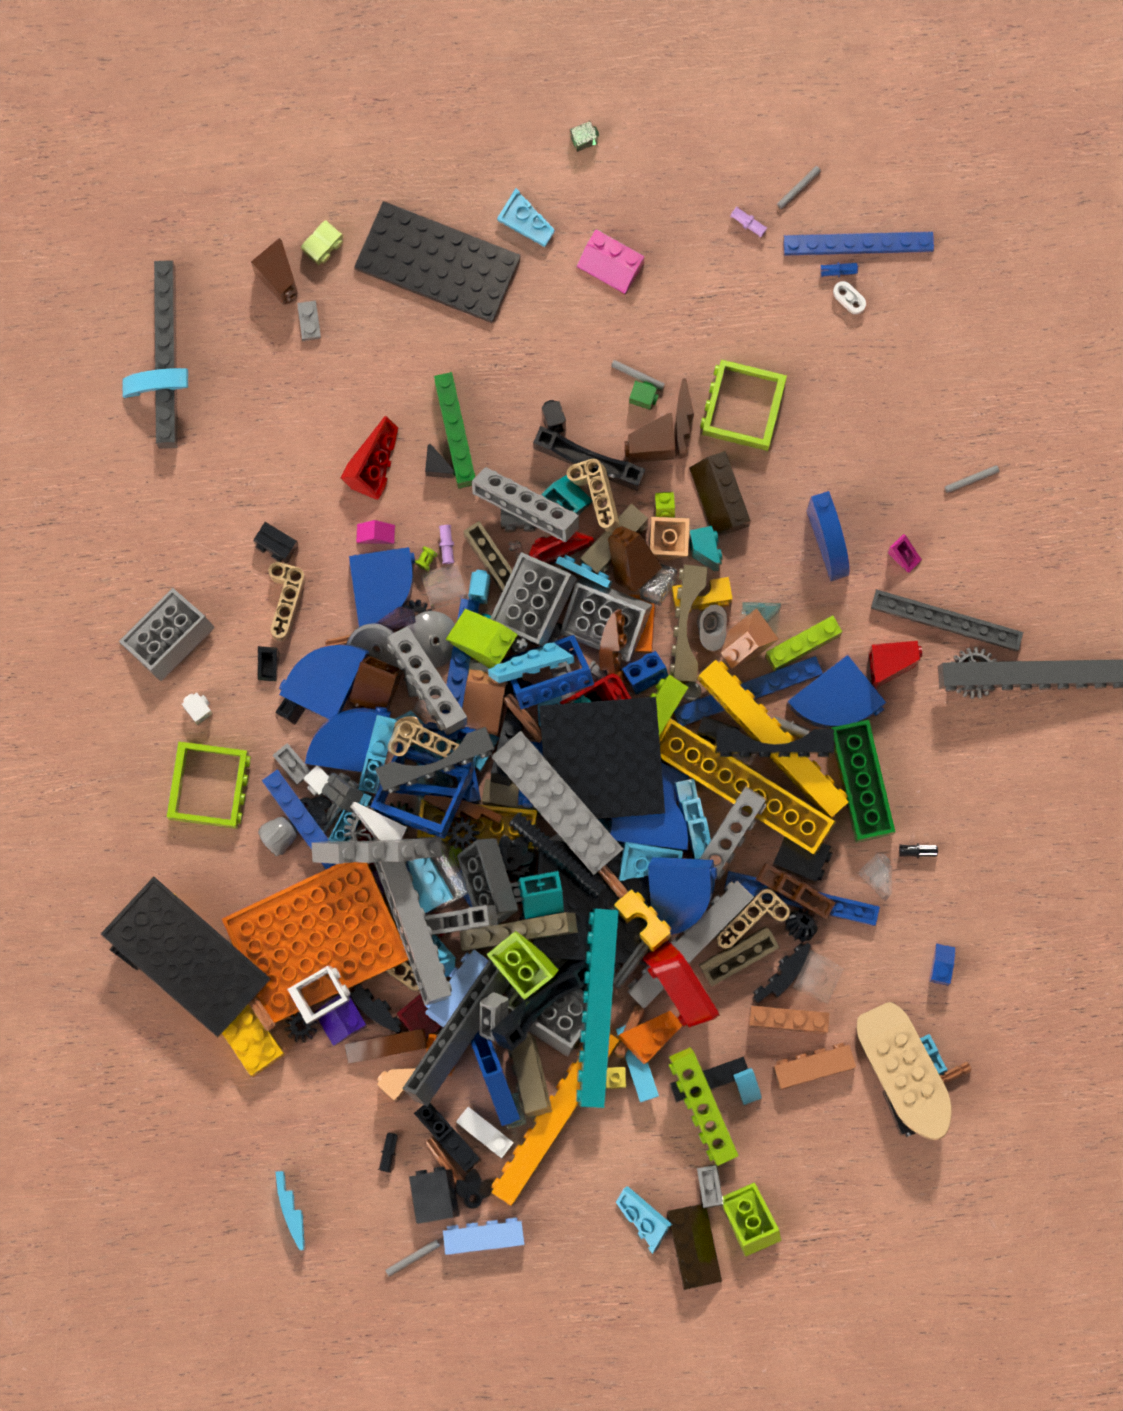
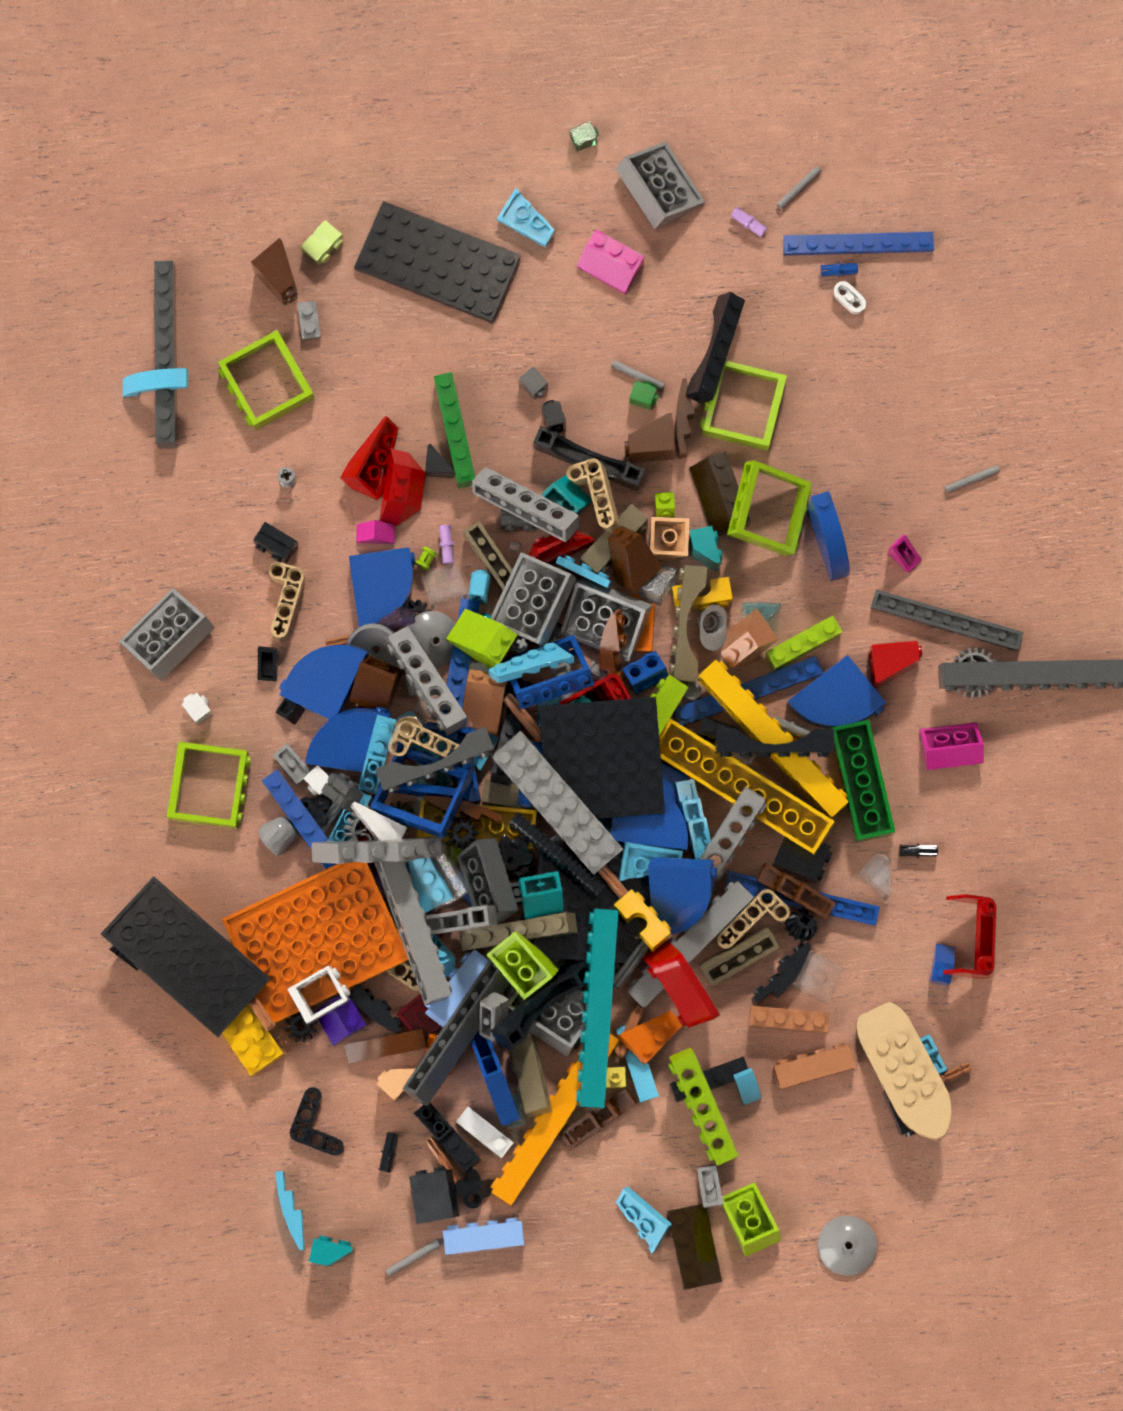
none -> lime window [217,330,315,431]
none -> light grey bush [278,467,296,488]
none -> black beam [290,1087,344,1156]
none -> teal slope [308,1235,355,1266]
none -> red wedge [379,449,426,526]
none -> dark grey brick [519,367,548,400]
none -> reddish brown slope [560,1087,638,1150]
none -> light grey slope [616,142,705,229]
none -> black arch [685,292,745,404]
none -> lime window [727,460,812,556]
none -> light grey dish [818,1216,877,1276]
none -> dark pink slope [919,722,984,770]
none -> red windscreen [943,894,997,979]

